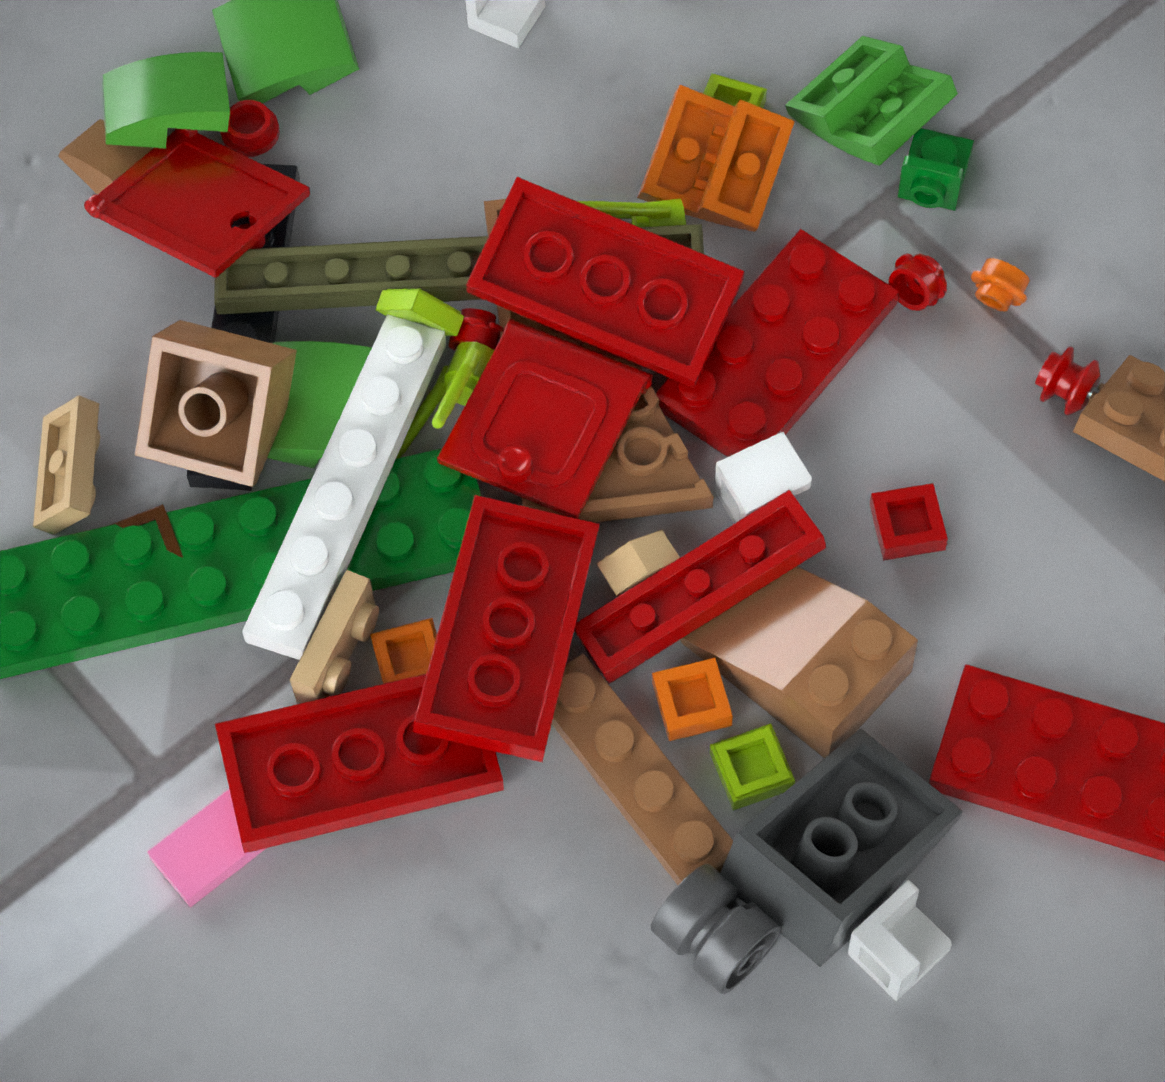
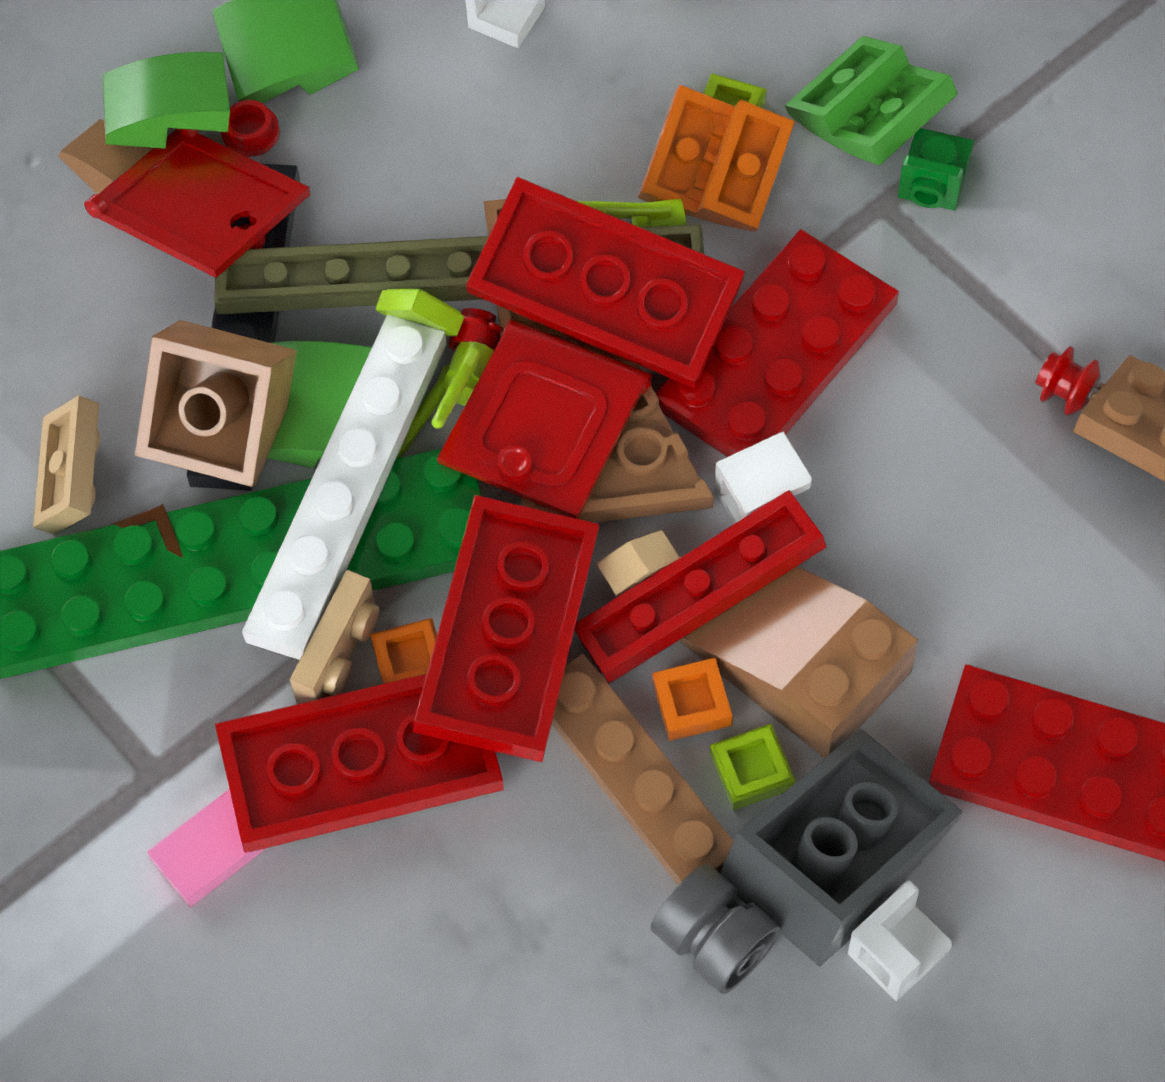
red plate [870,483,948,561] -> none
red plate [889,253,947,311] -> none
orange plate [971,258,1030,312] -> none

